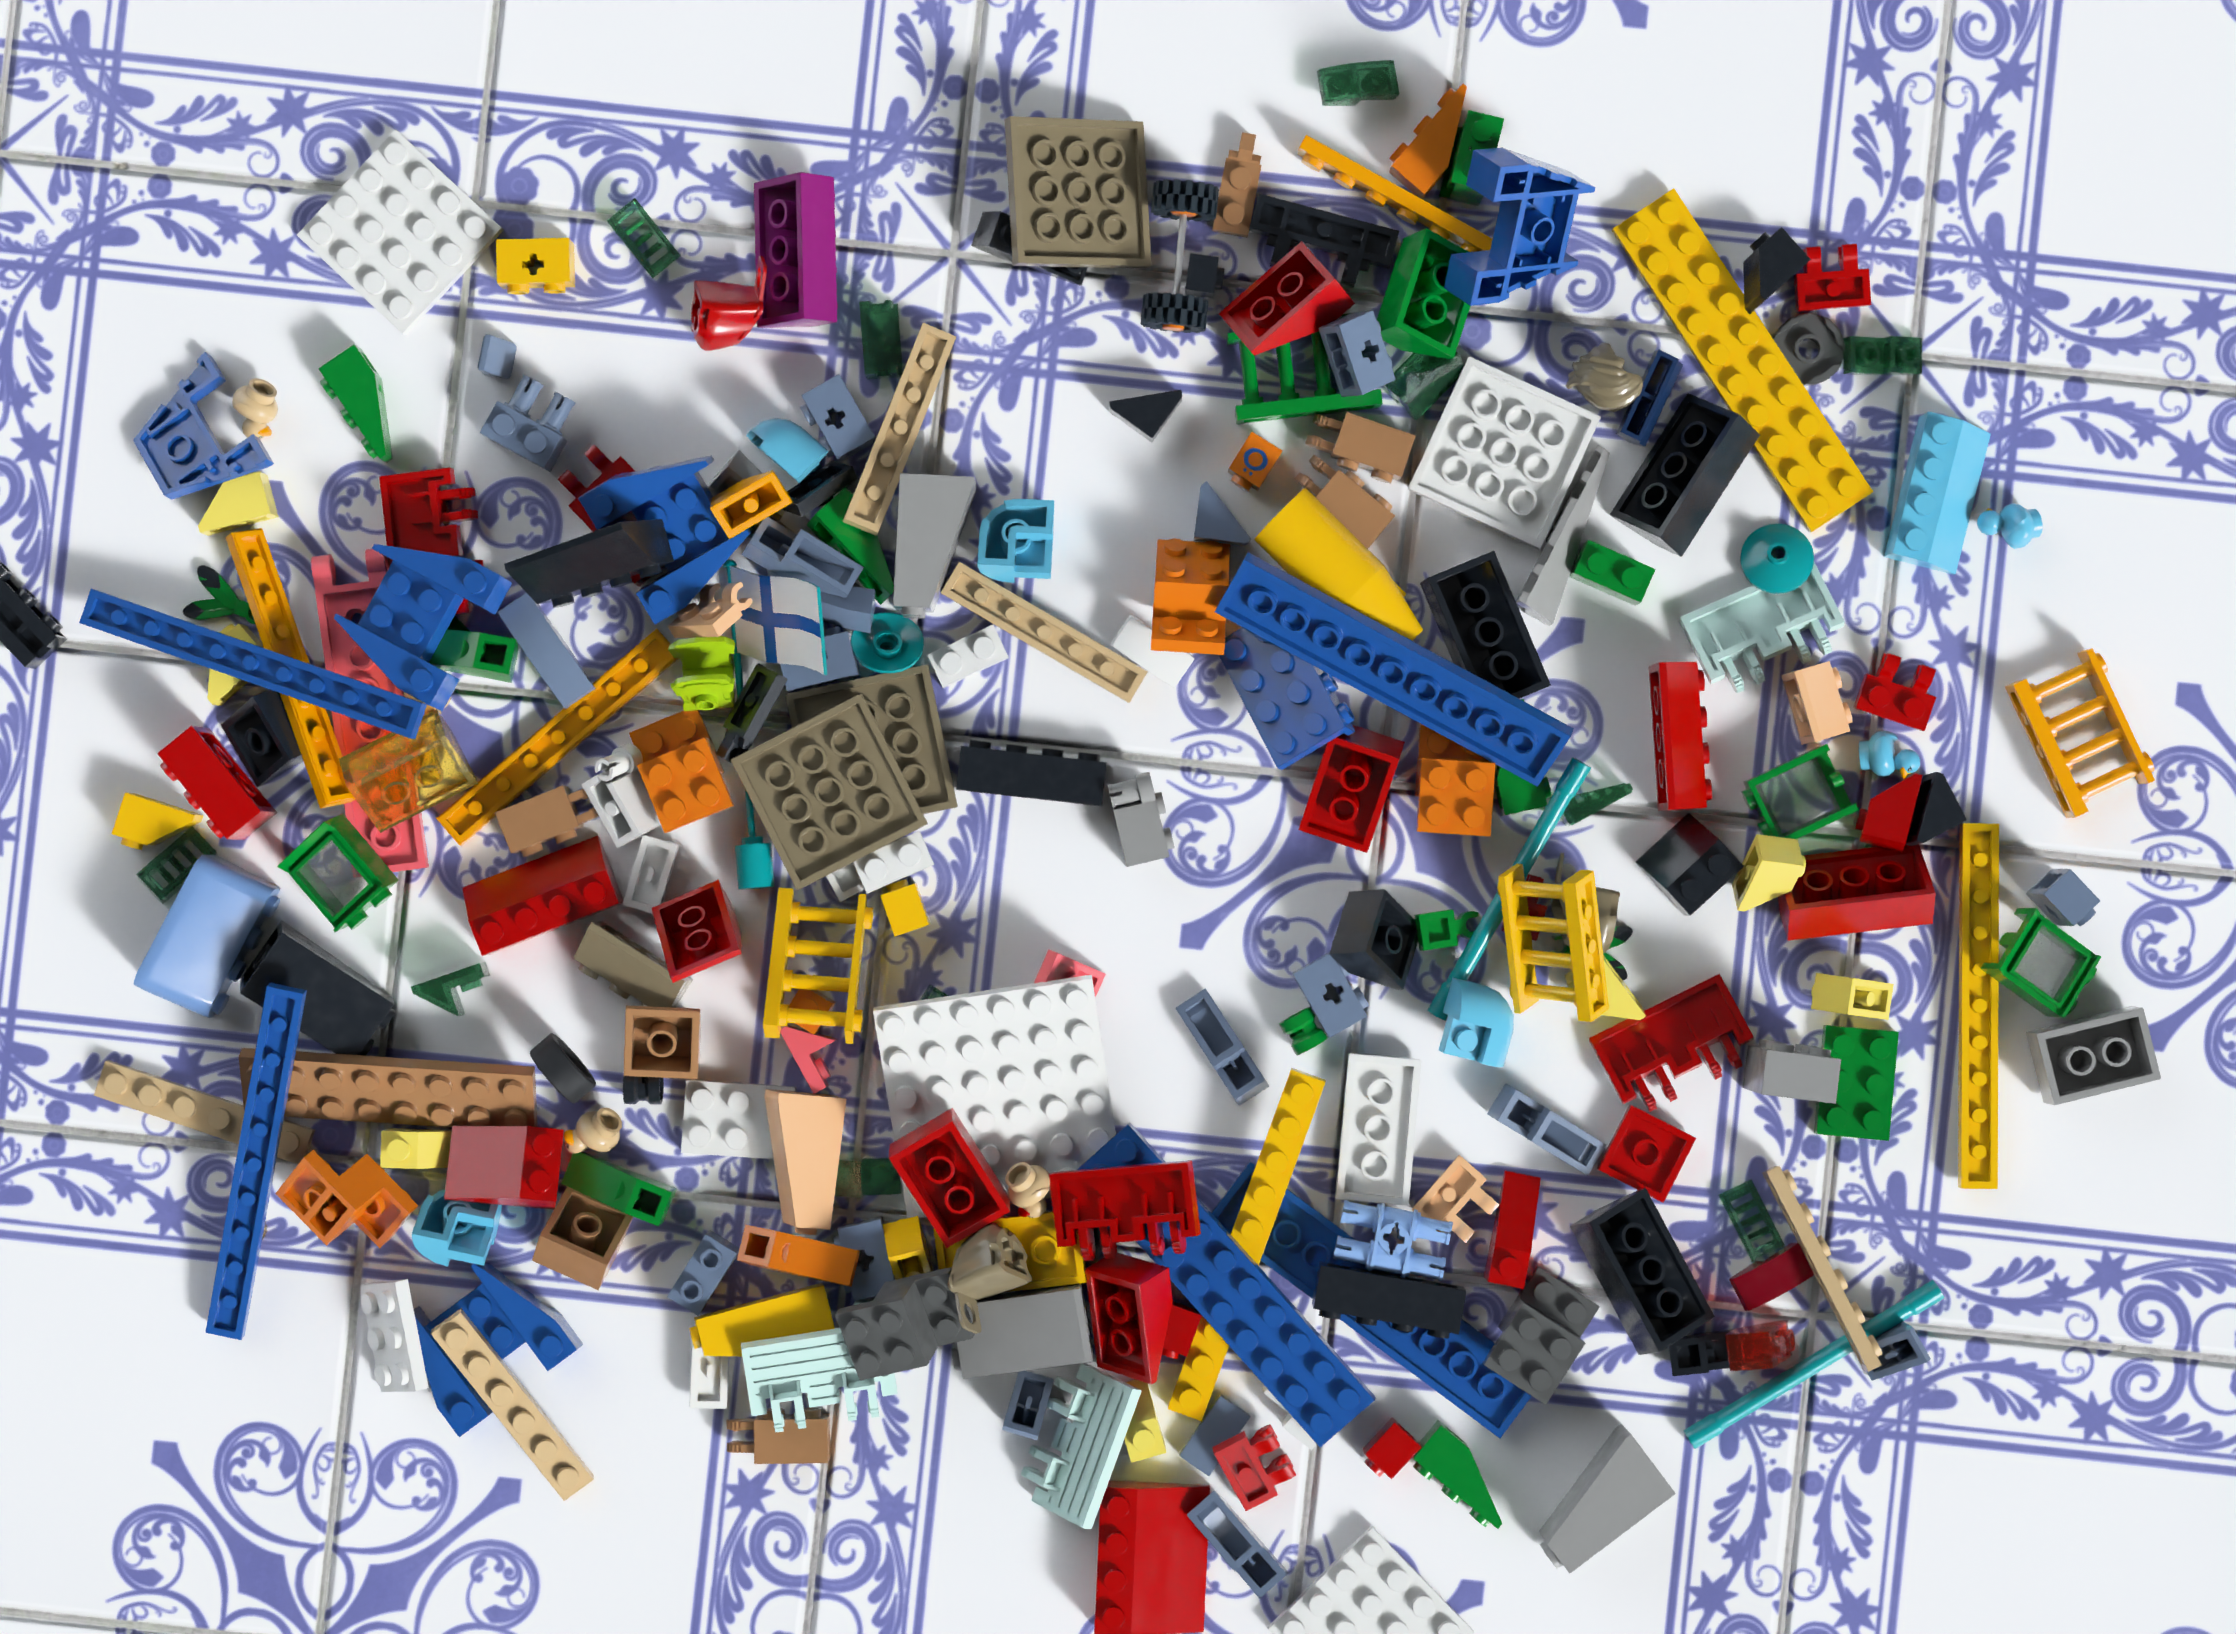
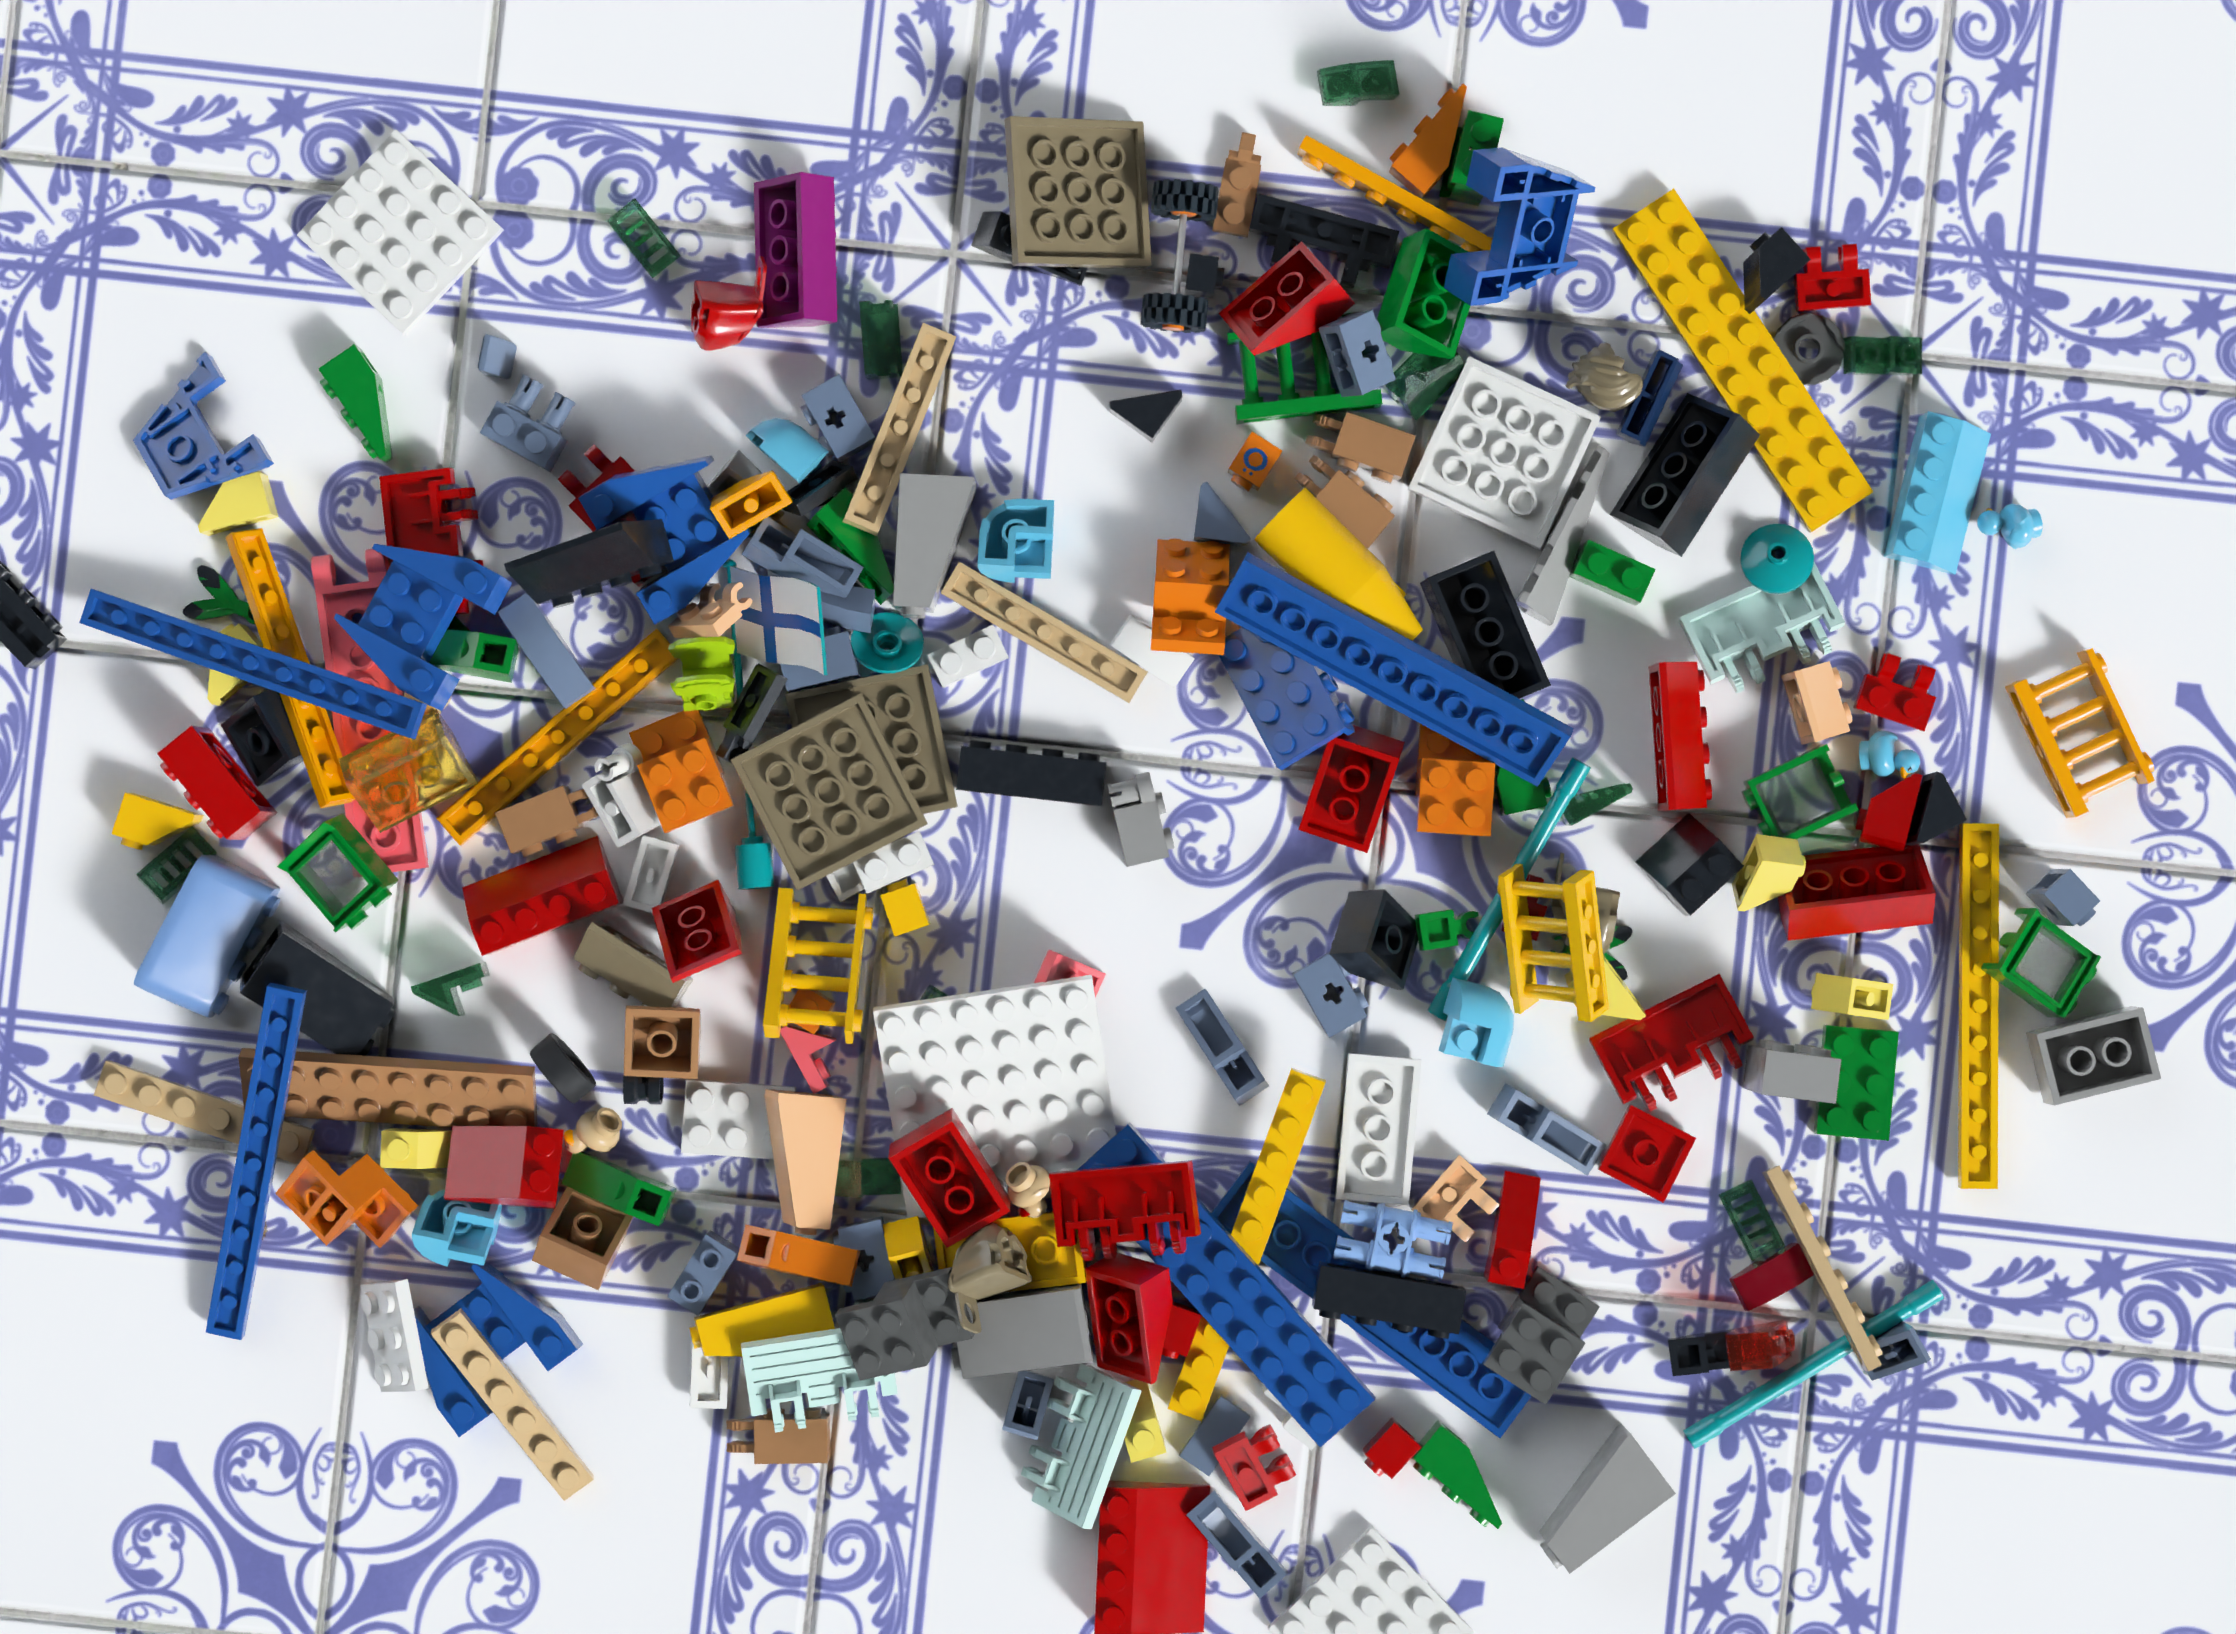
tan animal [232,378,278,440] -> none
yellow brick [496,238,575,295] -> none
green wheel [1279,1007,1328,1056] -> none
black slope [1570,1187,1715,1355] -> none

